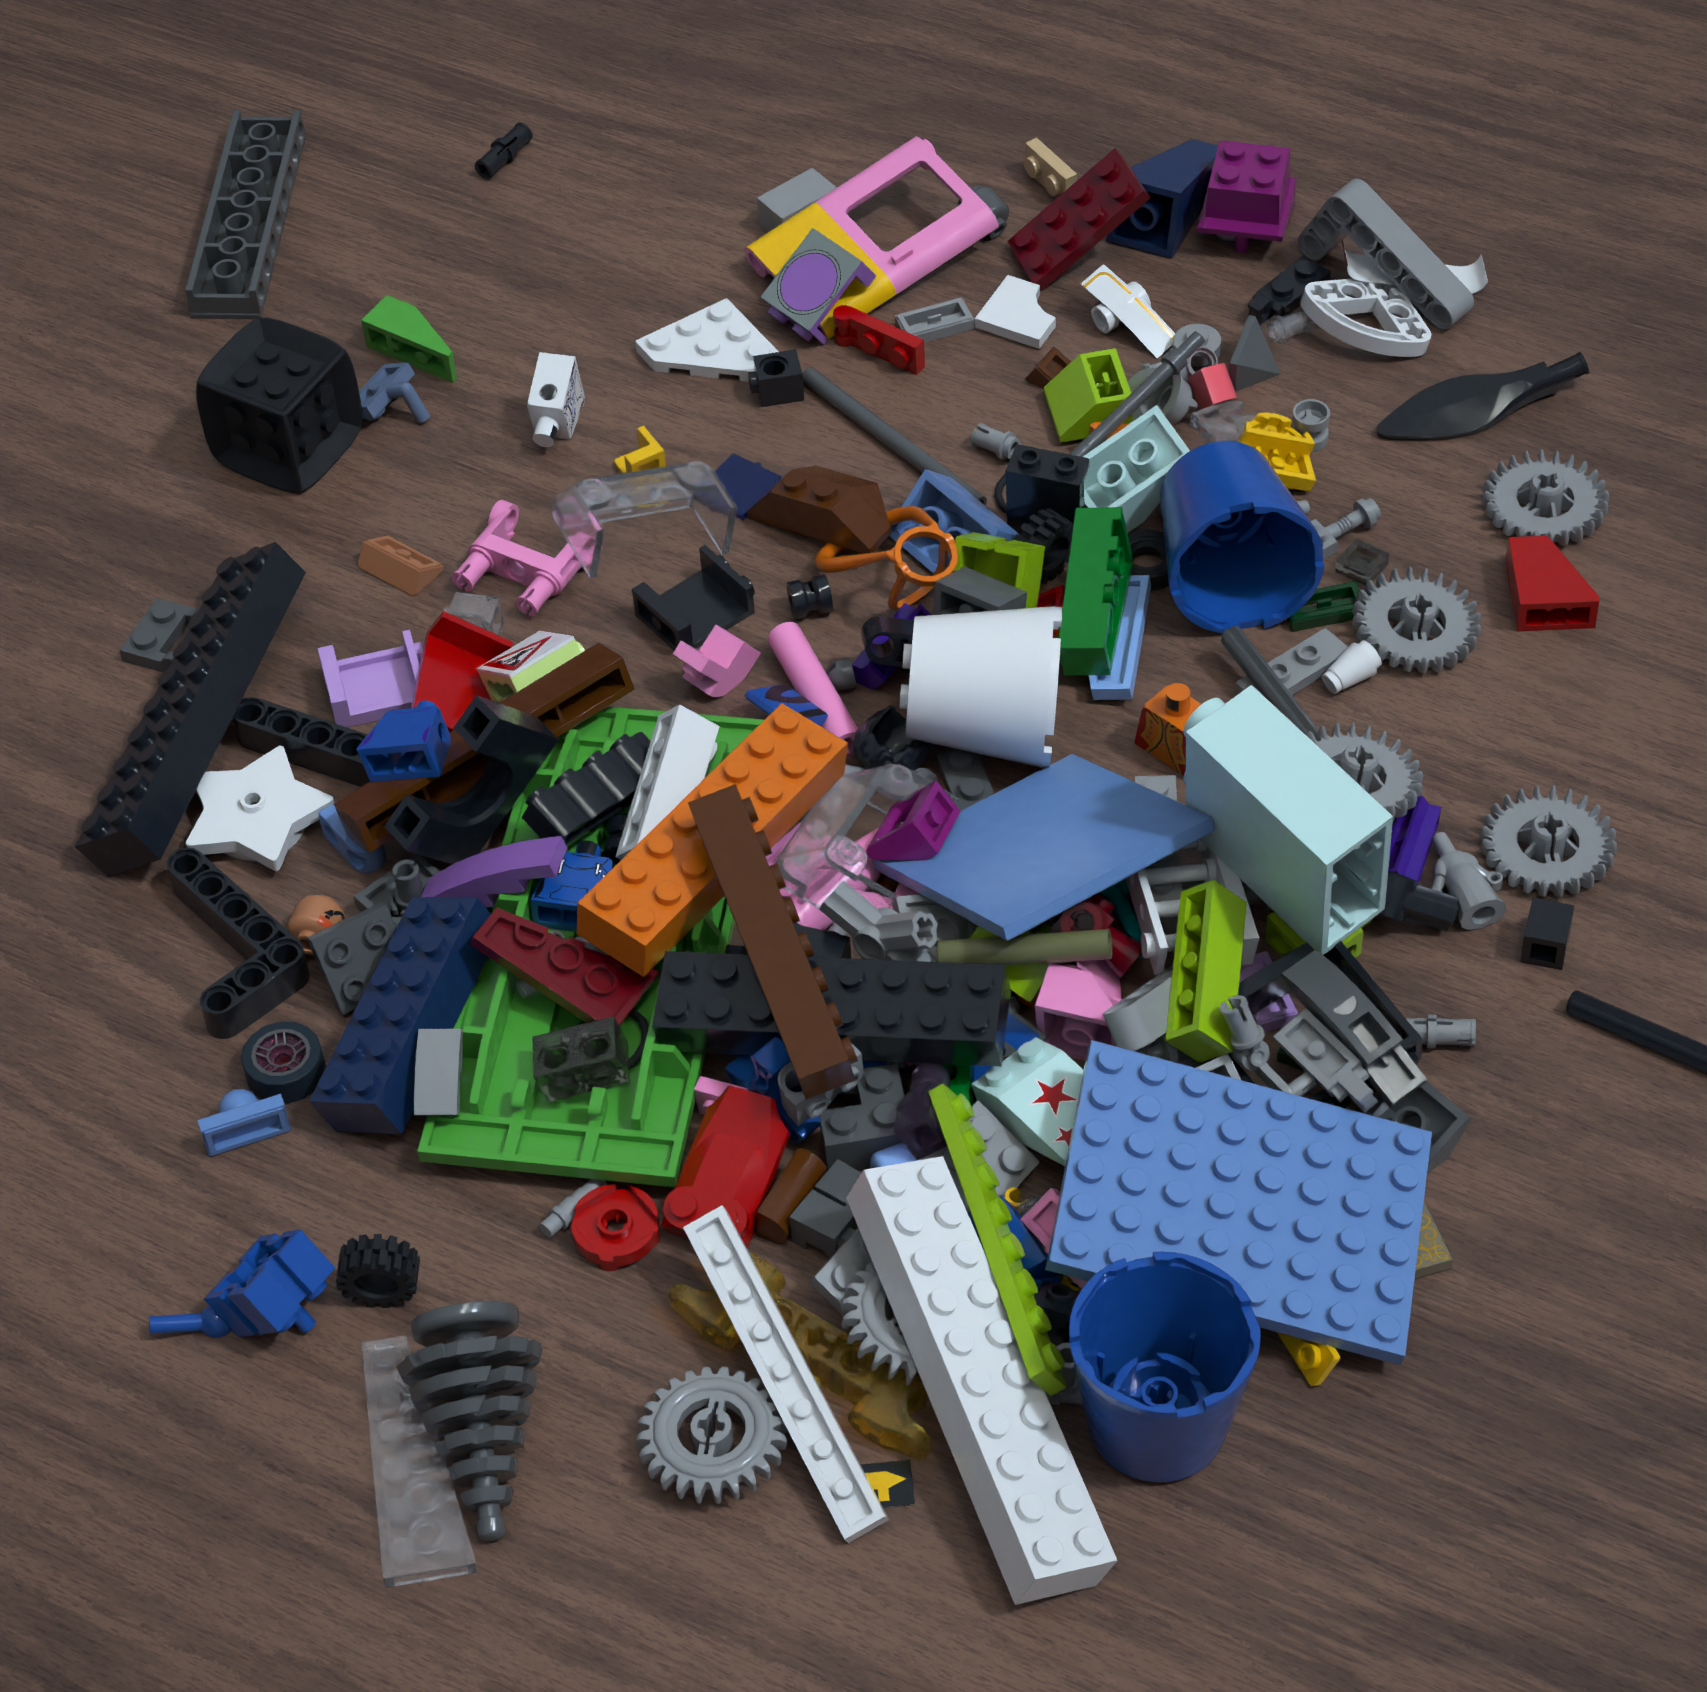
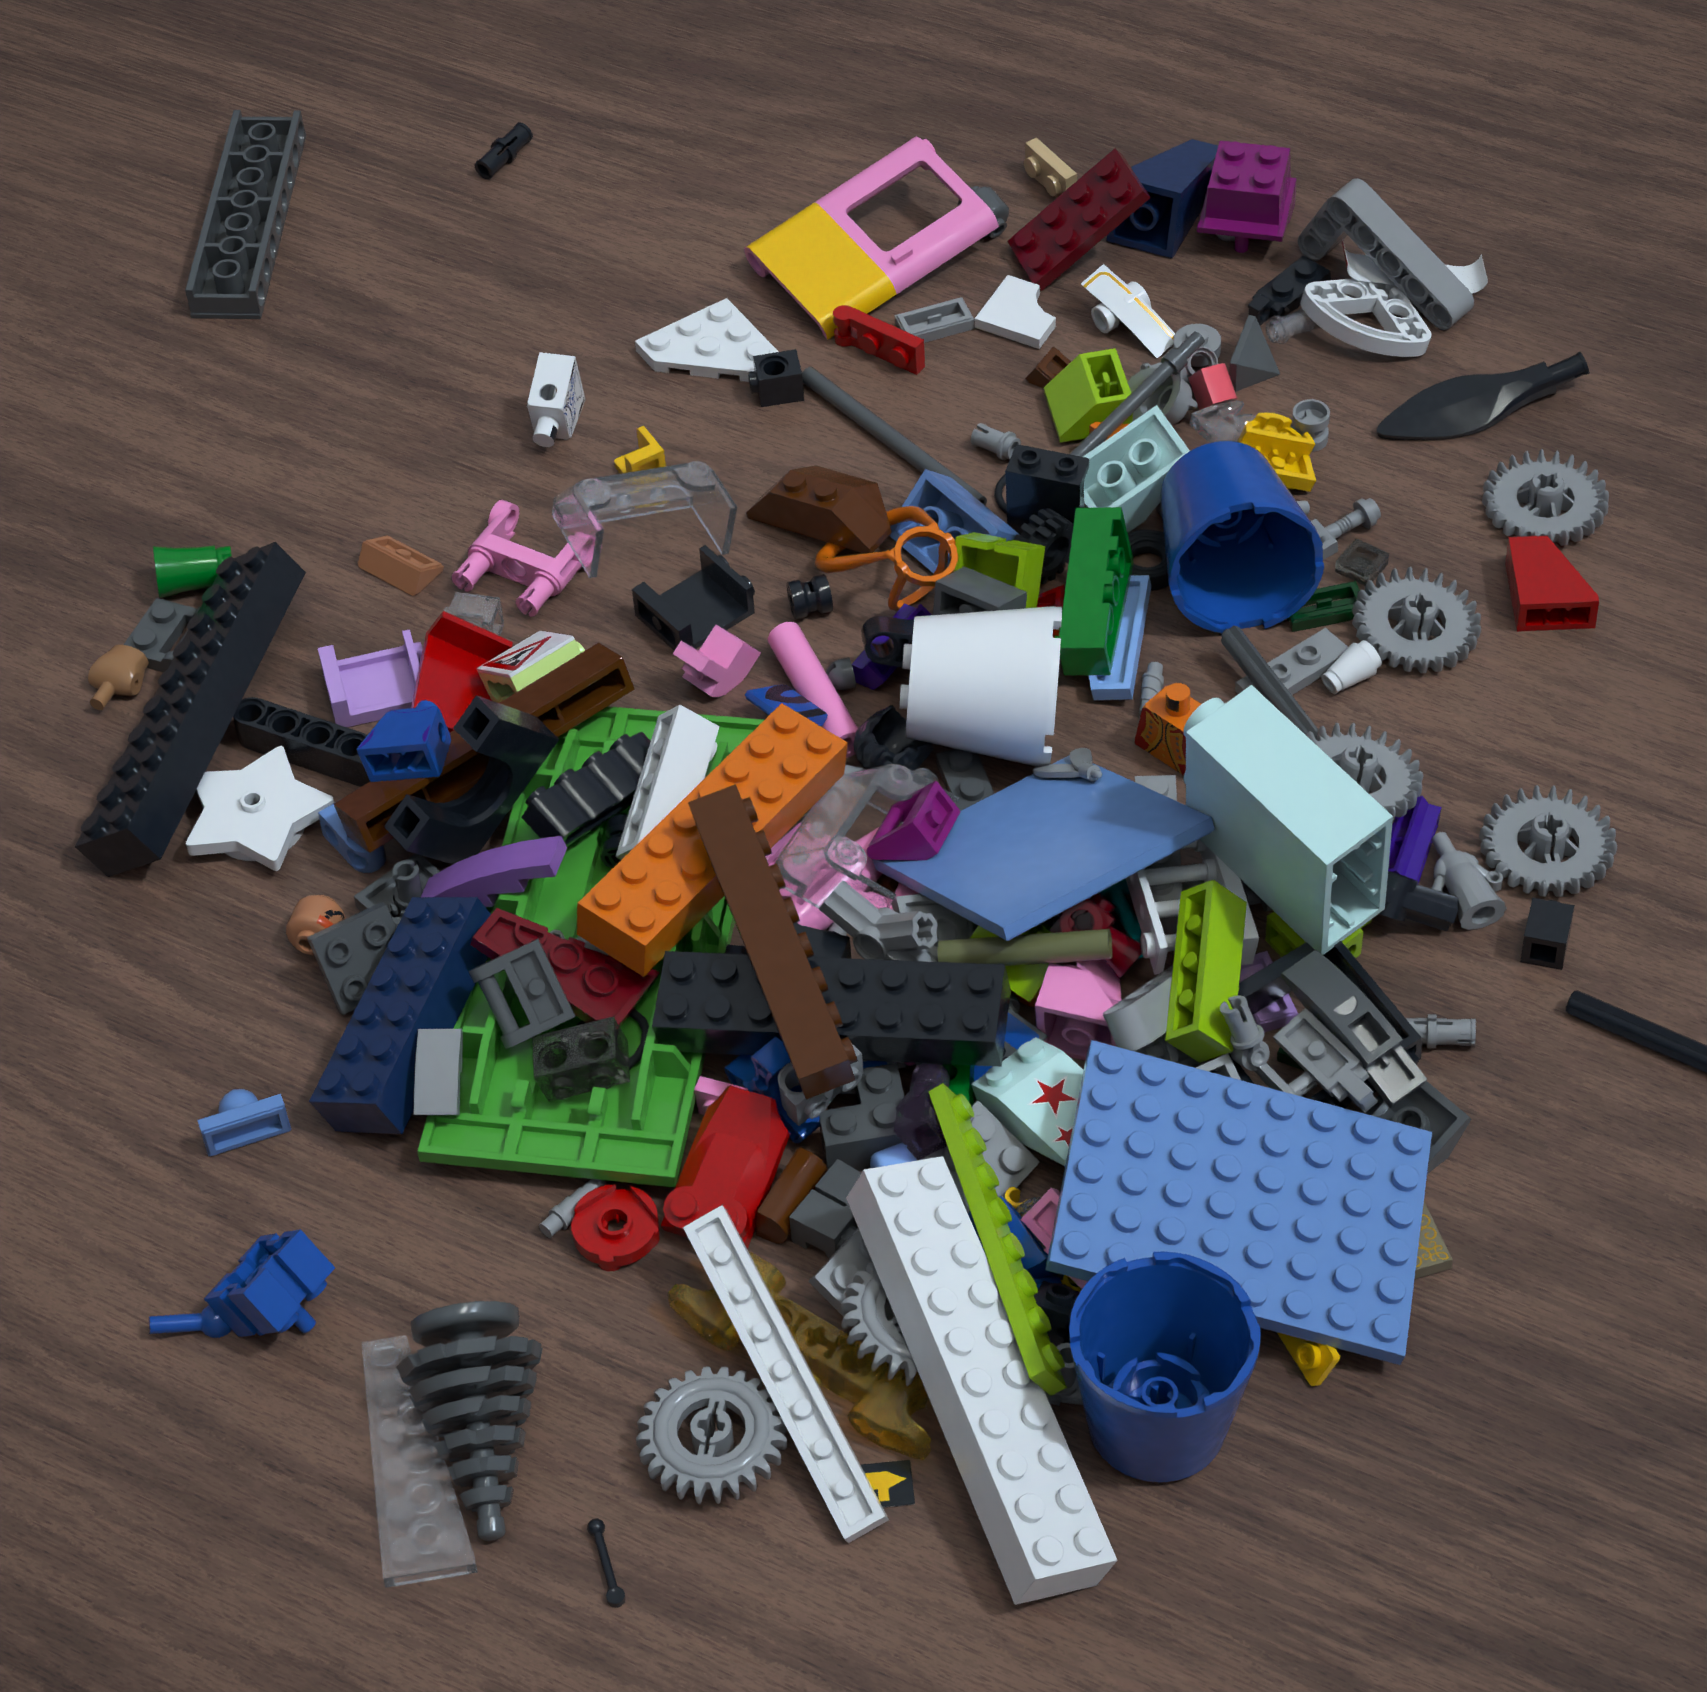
black beam [167,847,310,1039] -> none
black piece [196,317,362,492] -> none
wheel [241,1022,326,1104] -> none
black tyre [336,1234,420,1308] -> none
sand blue plate [359,362,430,423] -> none
bright green slope [361,295,457,383] -> none
blue torso [531,840,613,932] -> none
clear blue piece [694,453,782,521] -> none
light grey brick [757,168,837,232] -> none
panel [761,228,876,345] -> none
none -> medium nougat piece [88,645,149,710]
none -> green plant [153,545,232,599]
none -> dark grey plate [468,938,575,1049]
none -> black hinge [587,1518,626,1608]
none -> light grey piece [1033,748,1102,781]
none -> light grey animal [1138,662,1164,722]

